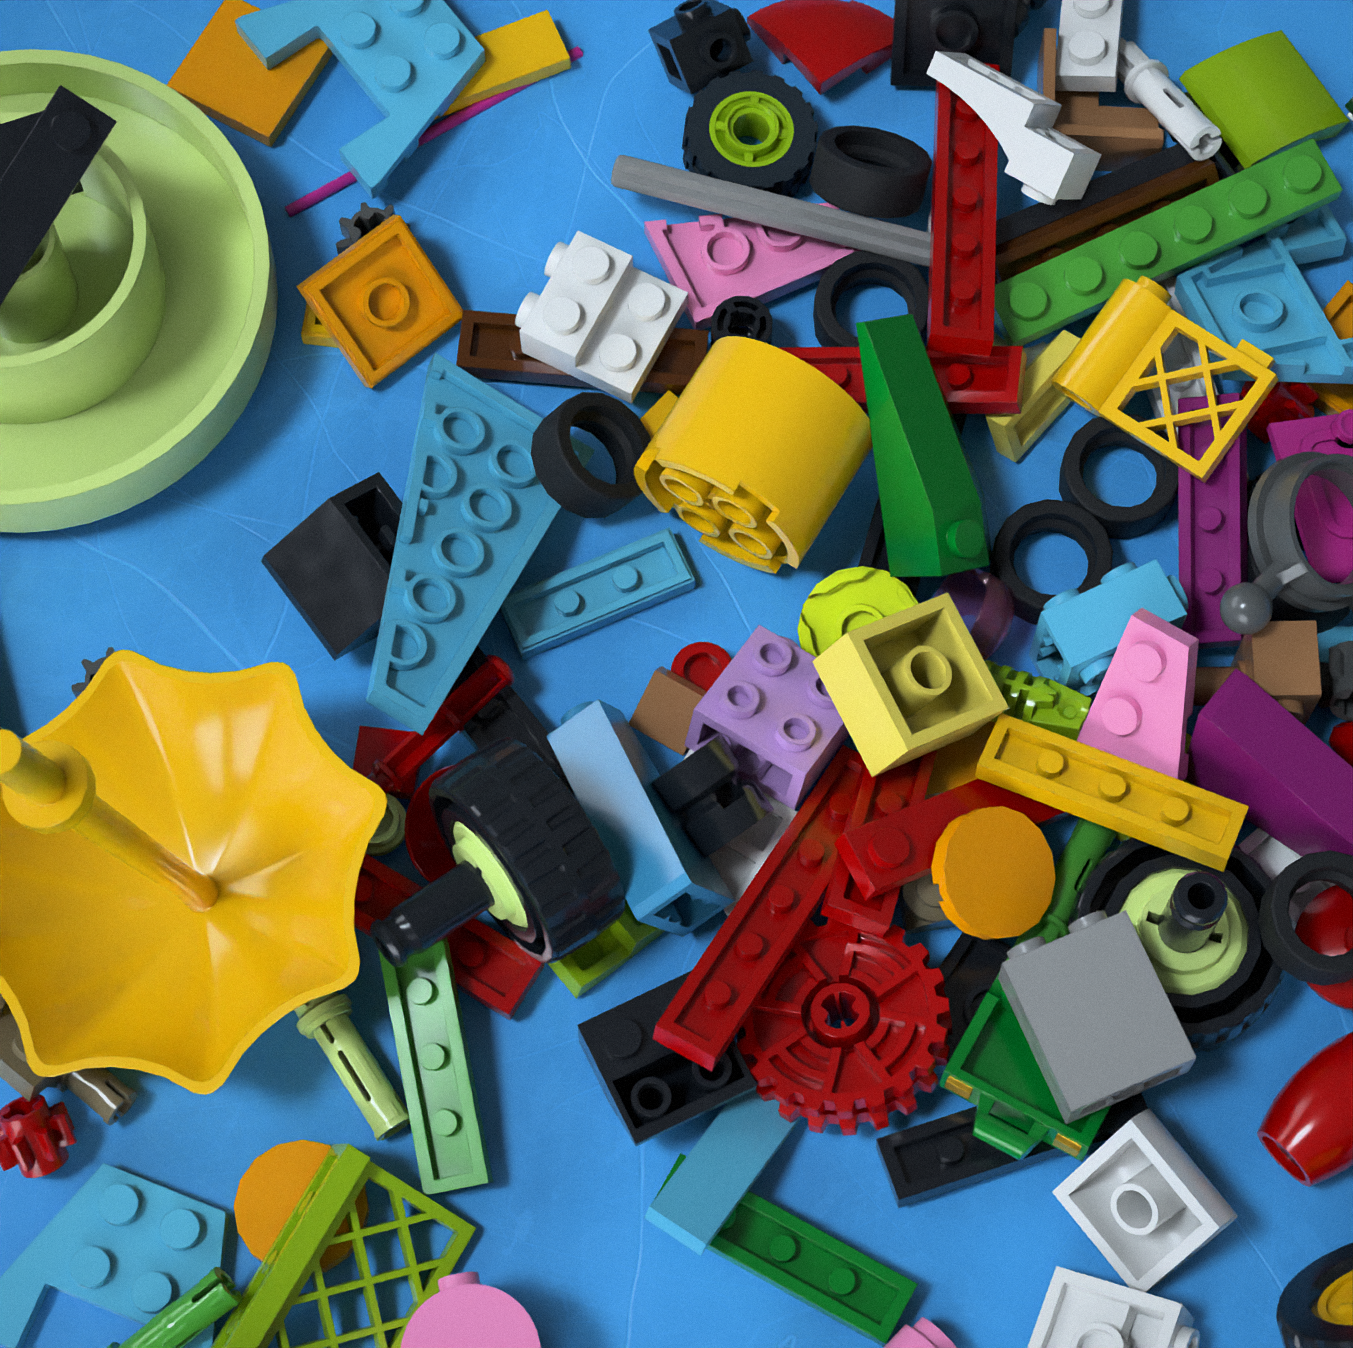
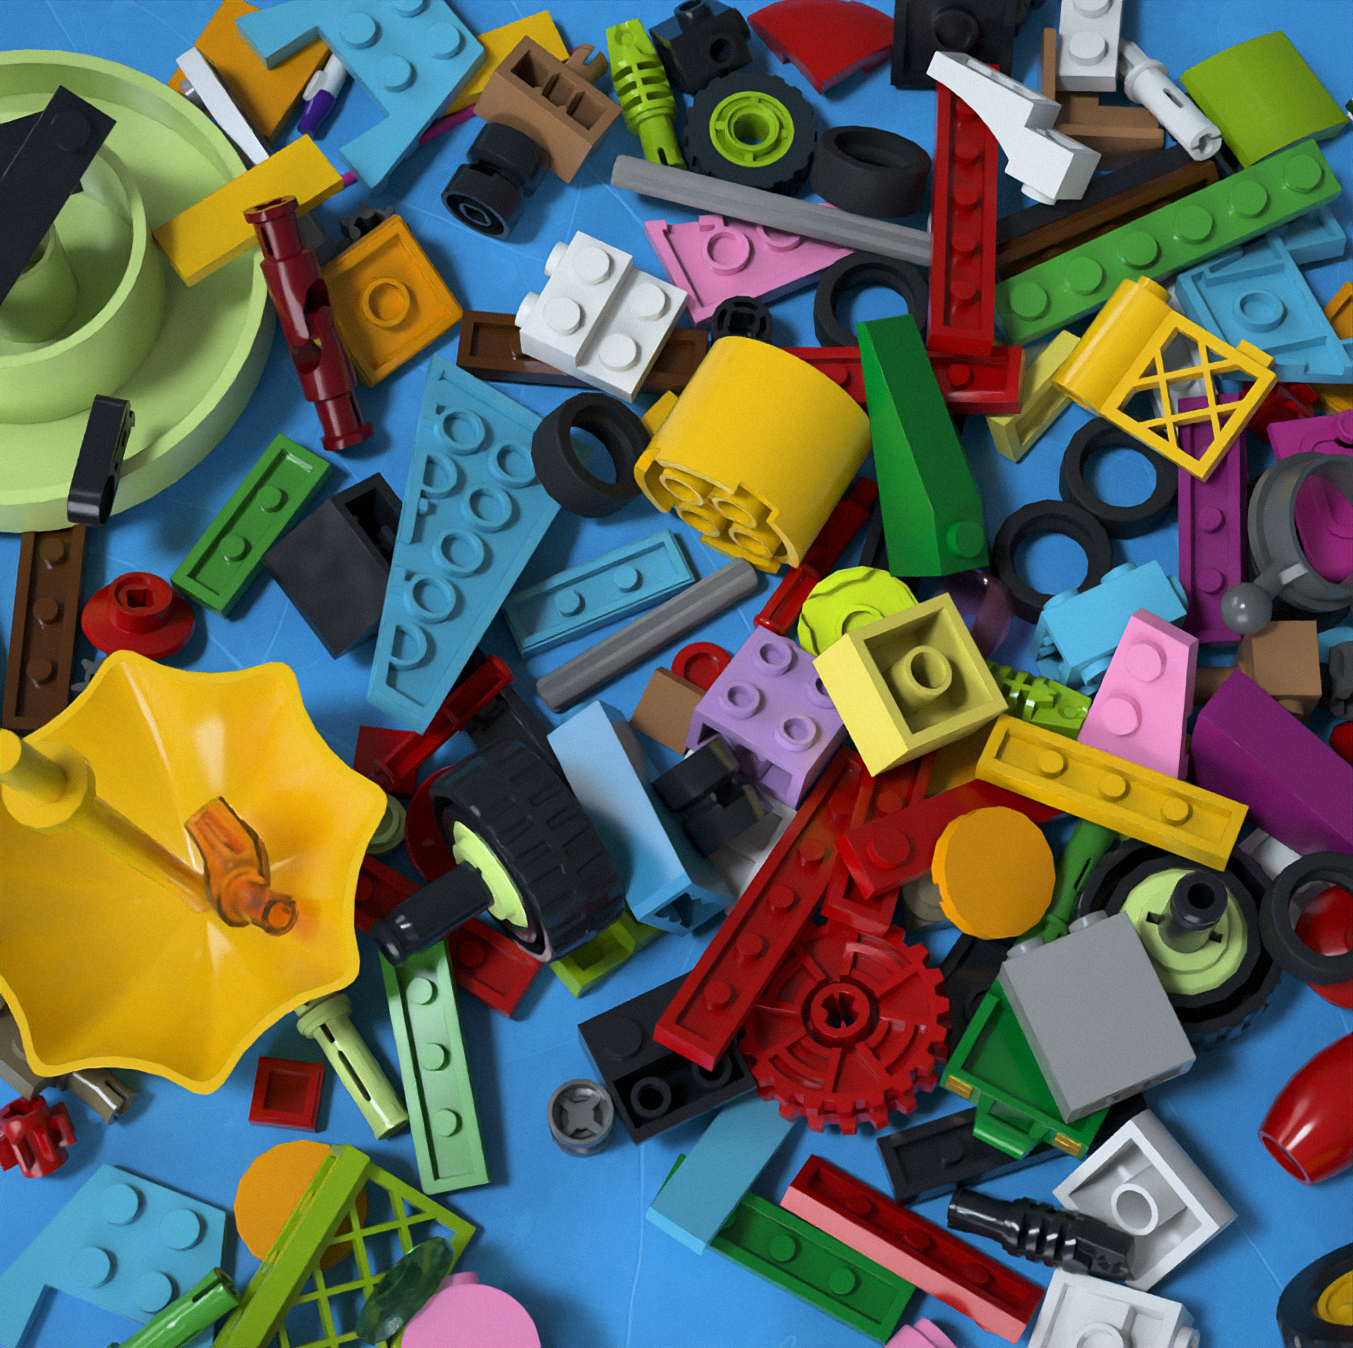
none -> reddish brown plate [1,524,91,737]
none -> black piece [67,394,135,529]
none -> red piece [81,572,196,660]
none -> yellow tile [151,133,344,288]
none -> bright green plate [170,432,333,620]
none -> plate [175,46,338,267]
none -> clear orange arm [183,796,299,937]
none -> dark red piece [243,195,375,451]
none -> red tile [248,1056,327,1133]
none -> piece [297,53,349,138]
none -> clear green wheel [356,1236,454,1346]
none -> black wheel [441,122,551,239]
none -> medium nougat brick [472,35,623,184]
none -> light grey axle [536,557,759,712]
none -> flat silver wheel [547,1079,615,1158]
none -> lime hinge [606,18,687,171]
none -> red piece [753,477,879,637]
none -> red plate [780,1154,1045,1345]
none -> black hinge [947,1186,1135,1281]

